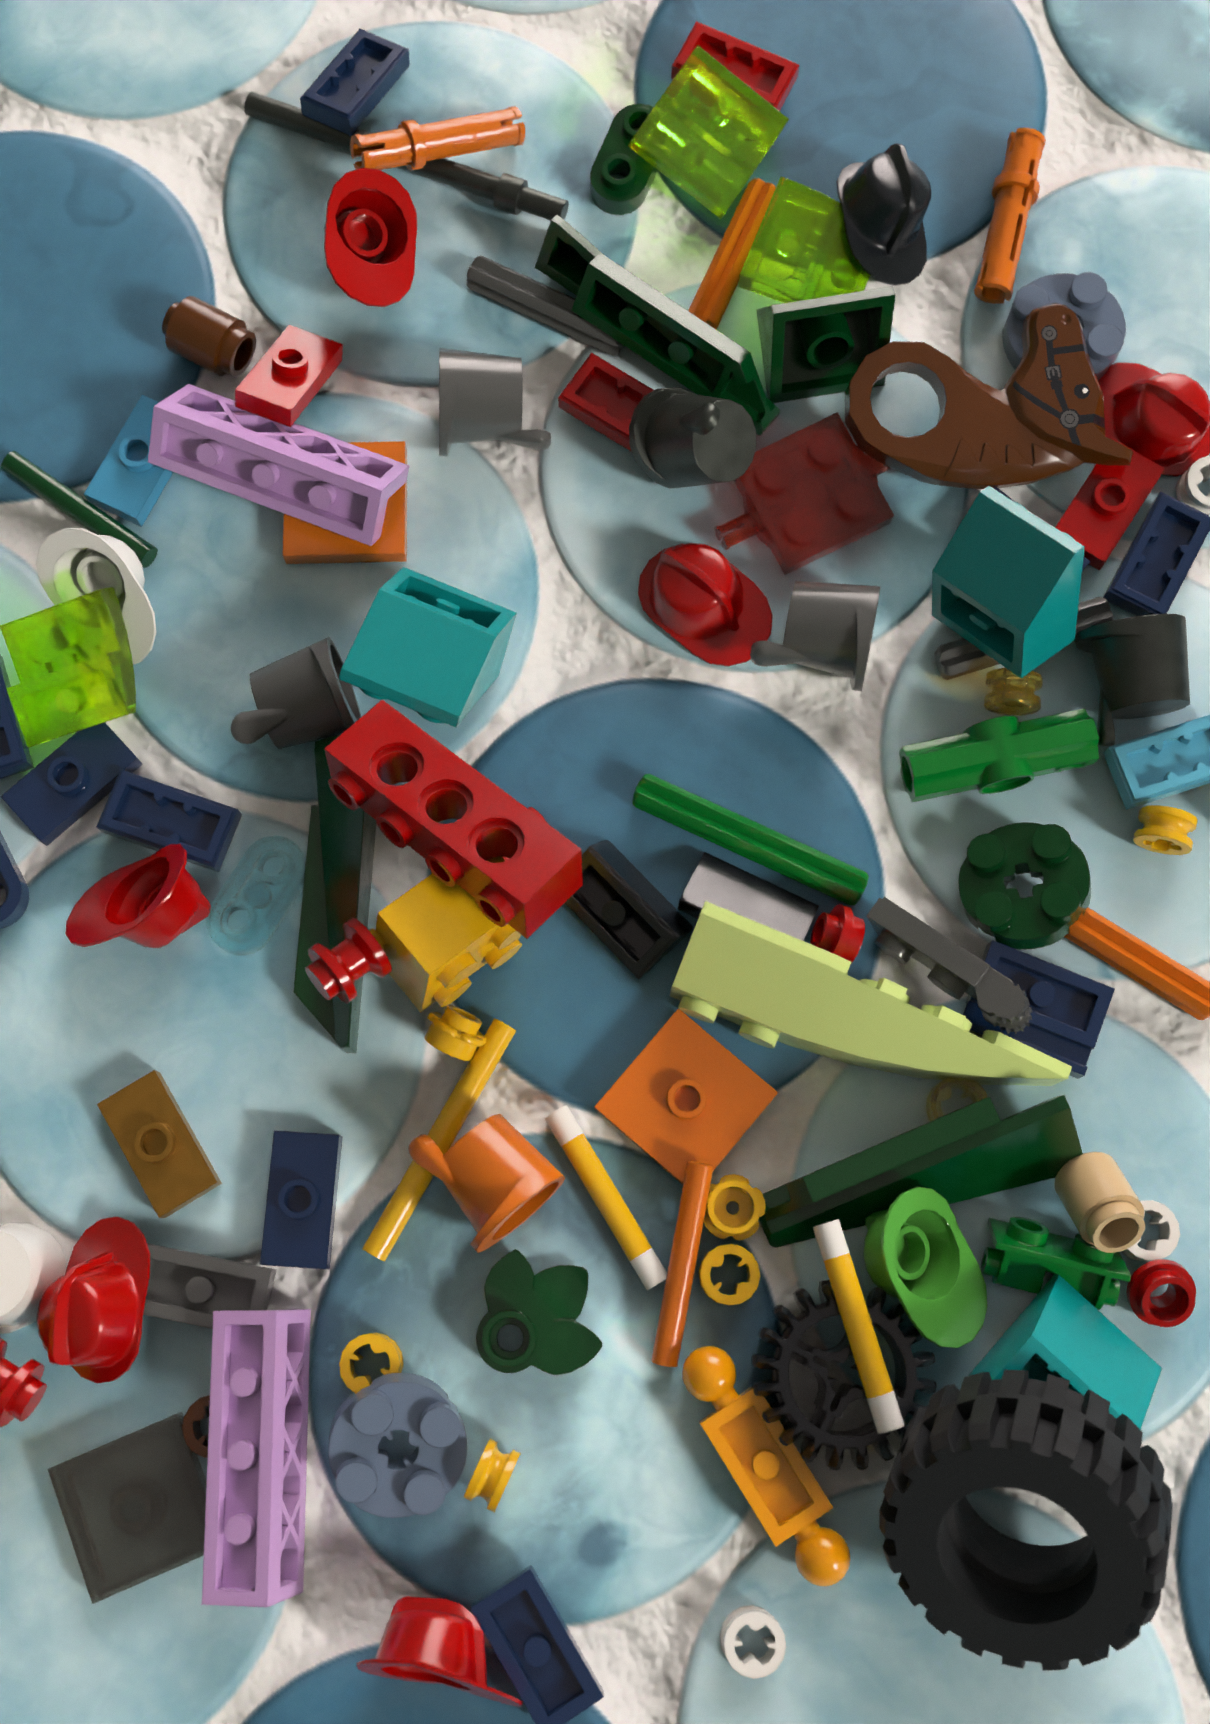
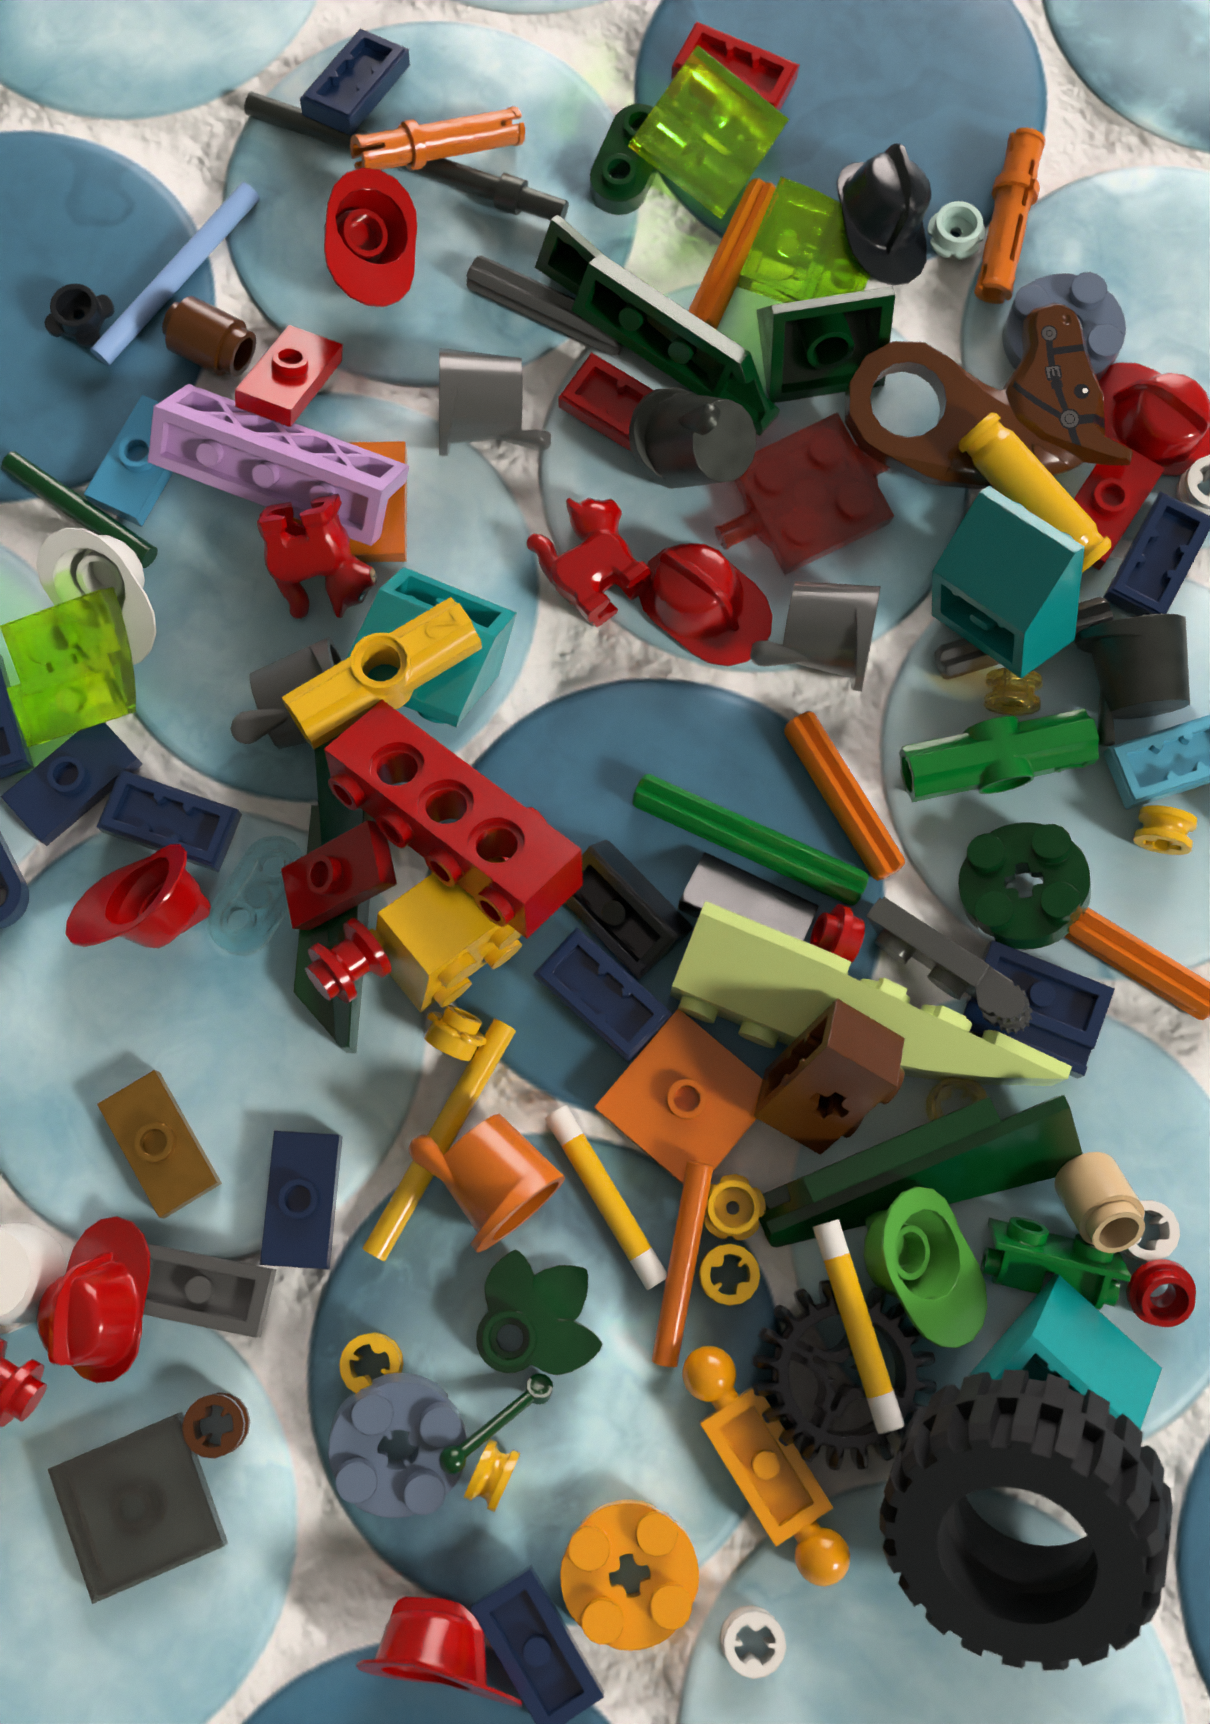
lavender fence [202,1309,311,1607] -> none
none -> black plate [45,284,114,348]
none -> light blue bar [90,182,260,366]
none -> red animal [257,494,377,619]
none -> yellow piece [281,597,482,749]
none -> red plate [281,820,397,930]
none -> dark green hinge [439,1373,553,1474]
none -> red animal [526,497,652,627]
none -> dark blue plate [533,927,673,1064]
none -> light orange plate [560,1499,699,1651]
none -> reddish brown brick [754,998,905,1155]
none -> orange axle [784,711,905,881]
none -> light aqua plate [927,201,985,259]
none -> yellow axle [958,413,1111,573]

